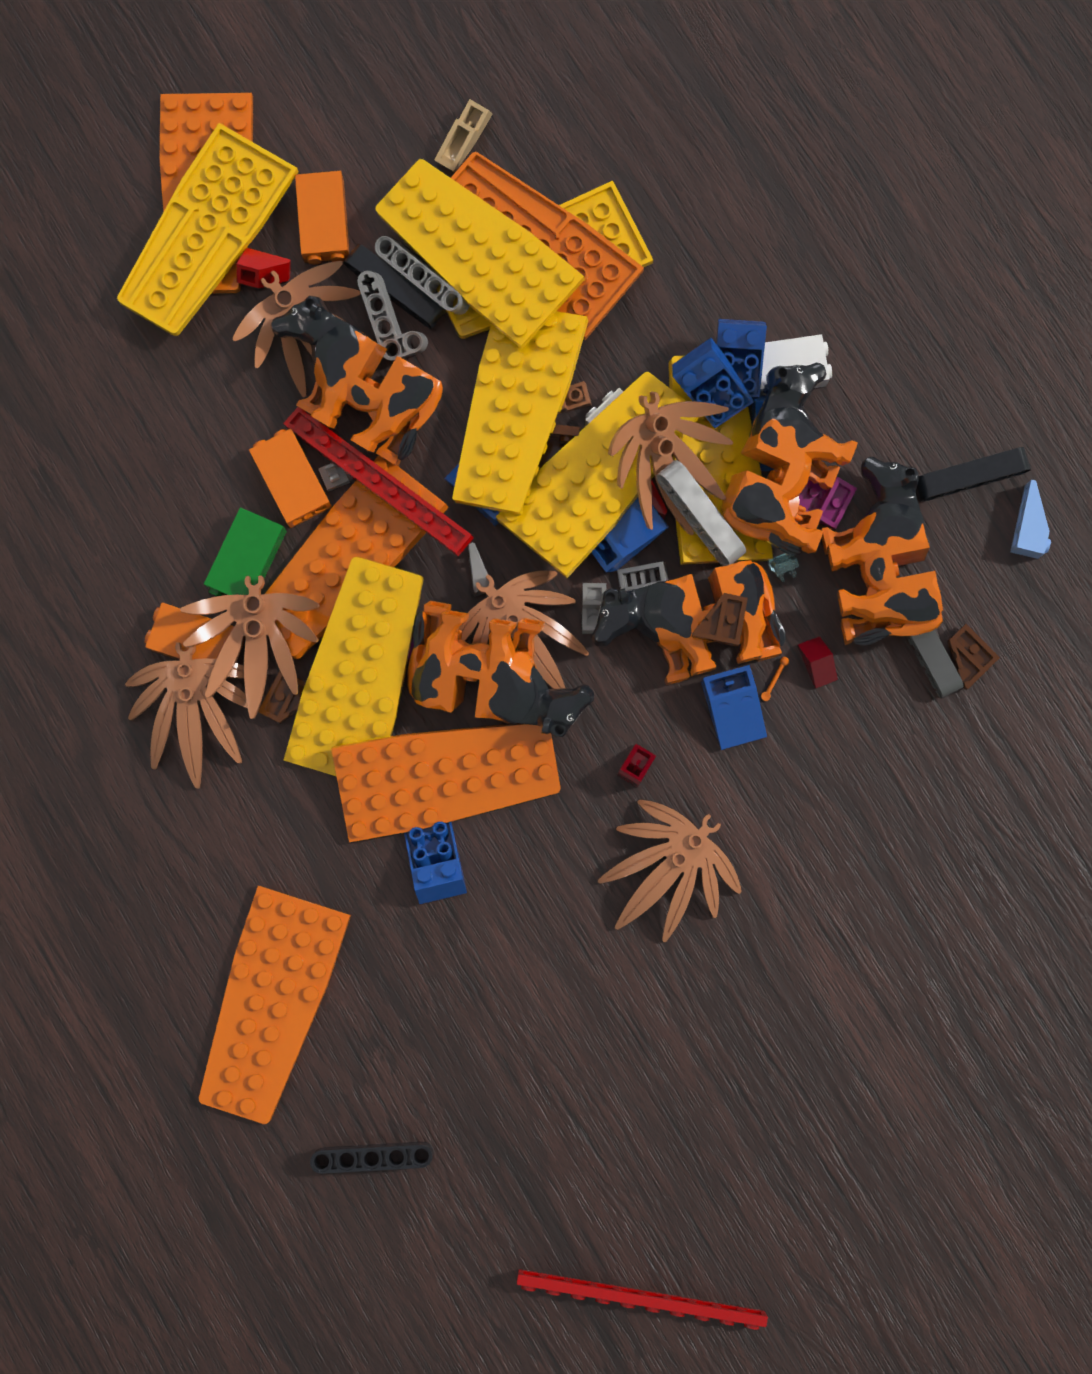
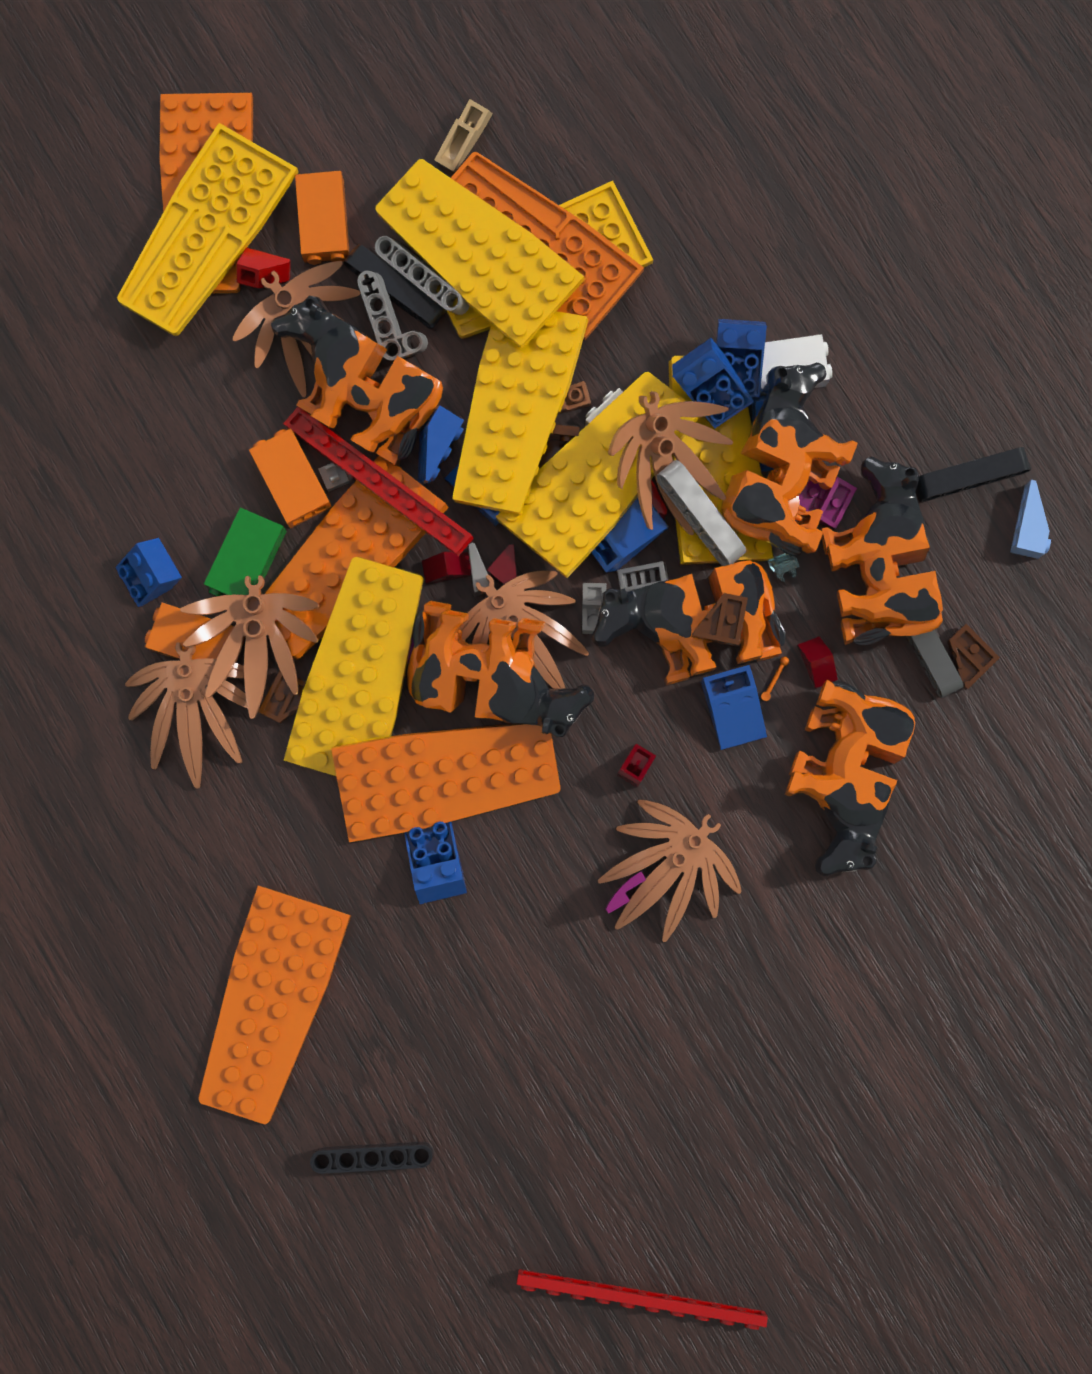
none -> blue slope [115,538,182,607]
none -> blue slope [418,405,464,485]
none -> dark red slope [422,552,472,584]
none -> dark red slope [487,544,516,586]
none -> magenta slope [604,871,646,914]
none -> animal [785,680,915,877]

